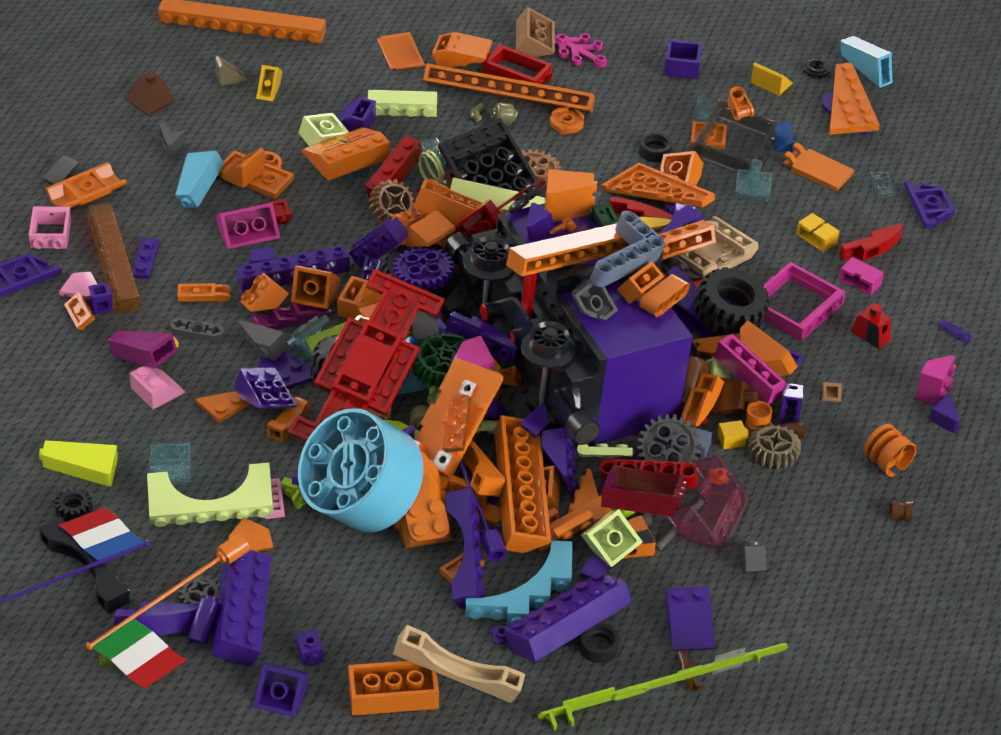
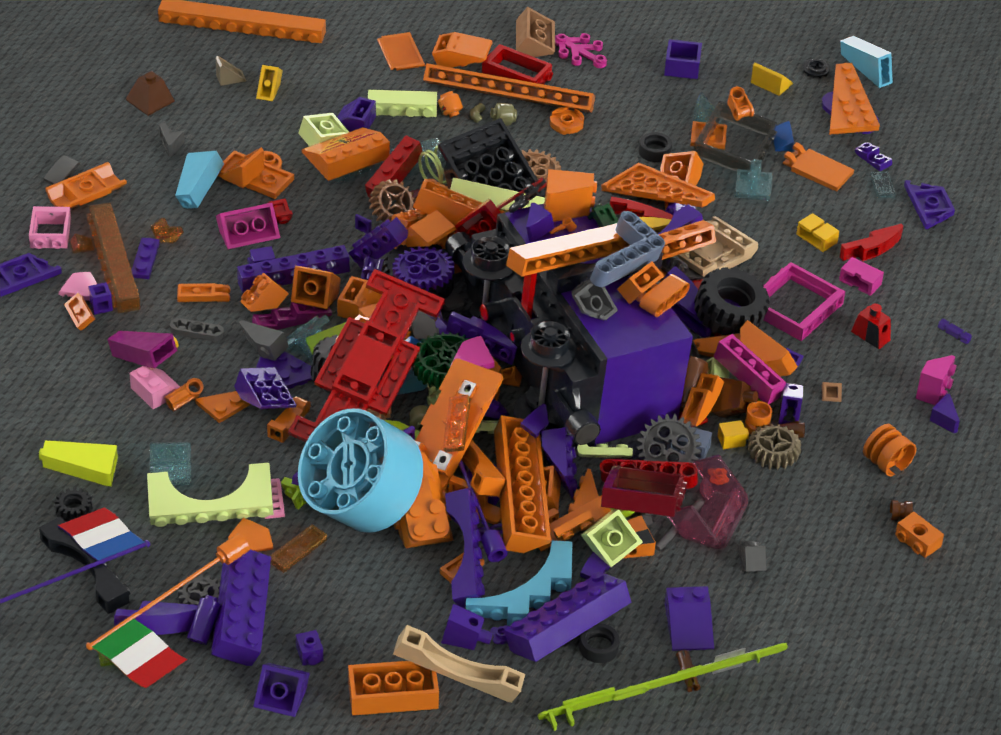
none -> clear orange slope [70,234,94,253]
none -> clear orange bracket [151,218,184,243]
none -> orange piece [164,378,203,412]
none -> clear orange plate [270,524,327,573]
none -> dark purple slope [355,214,372,234]
none -> orange head [438,91,463,118]
none -> dark purple torso [441,604,493,650]
none -> dark purple slope [855,142,892,171]
none -> orange brick [895,512,944,558]

